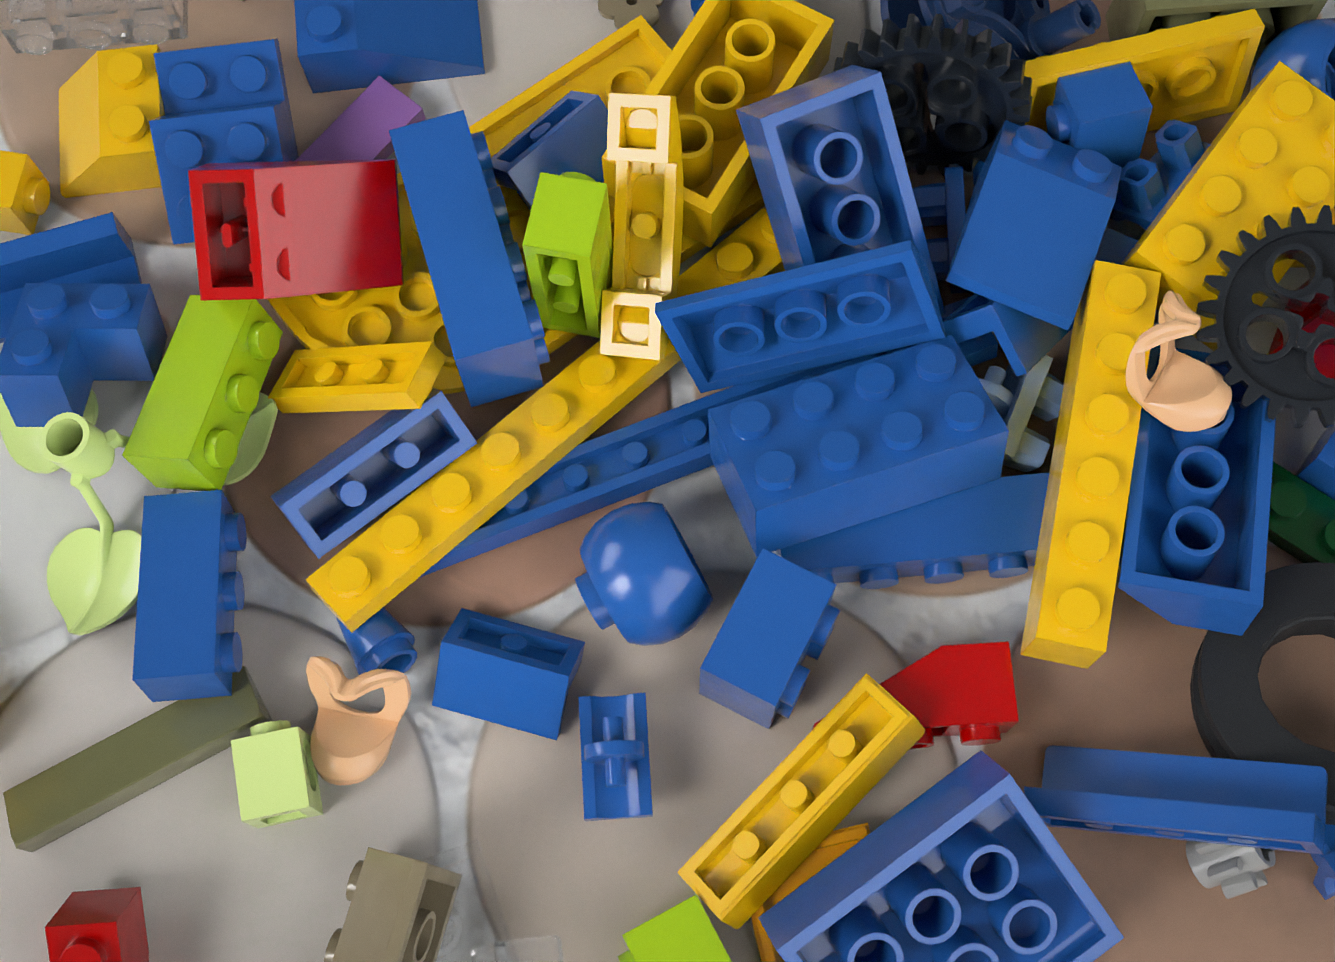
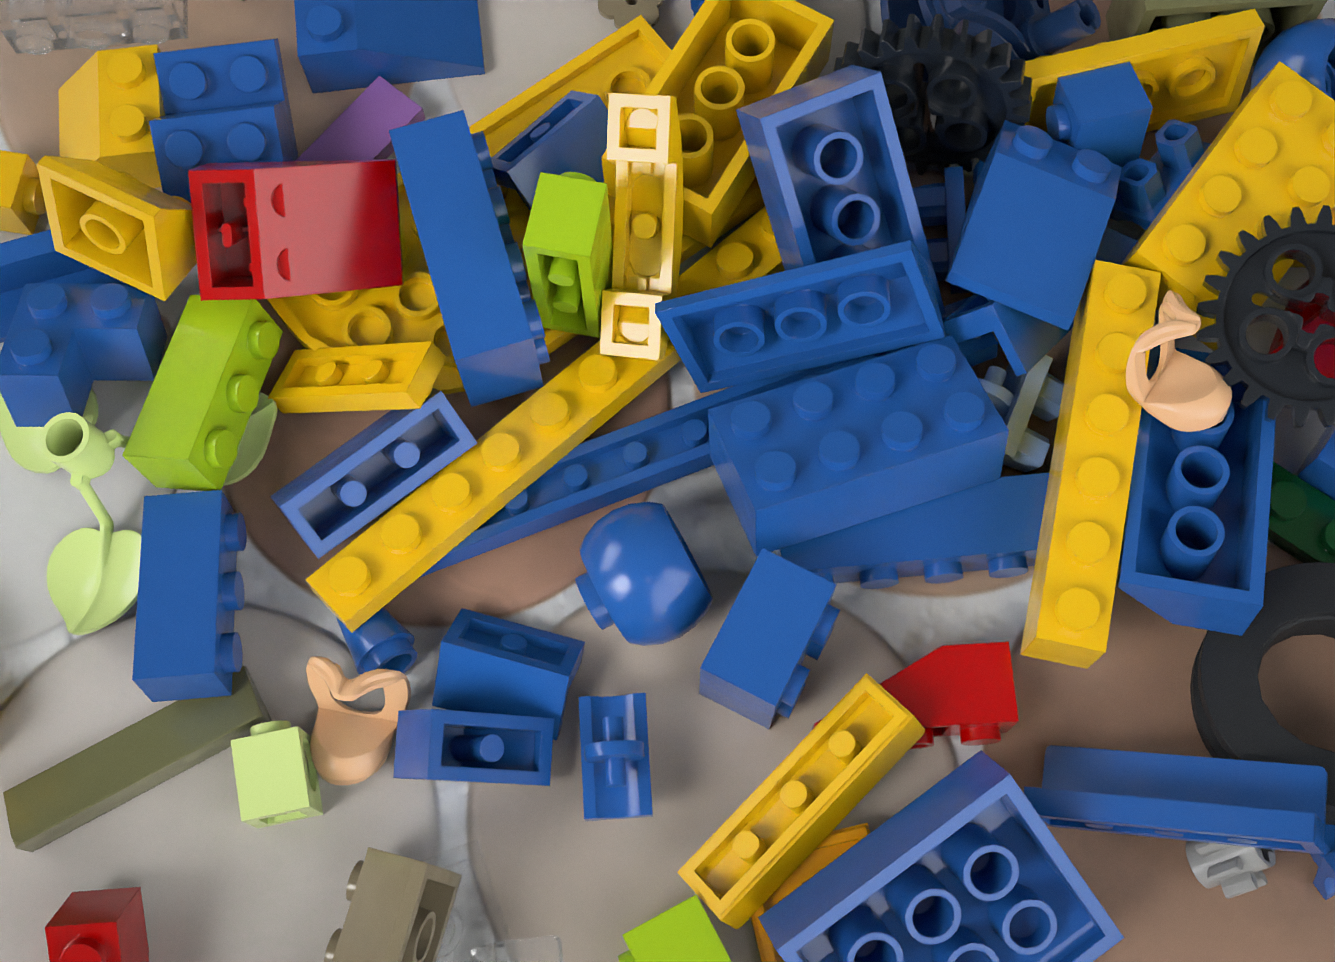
none -> yellow slope [37,155,197,301]
none -> blue slope [393,709,554,786]

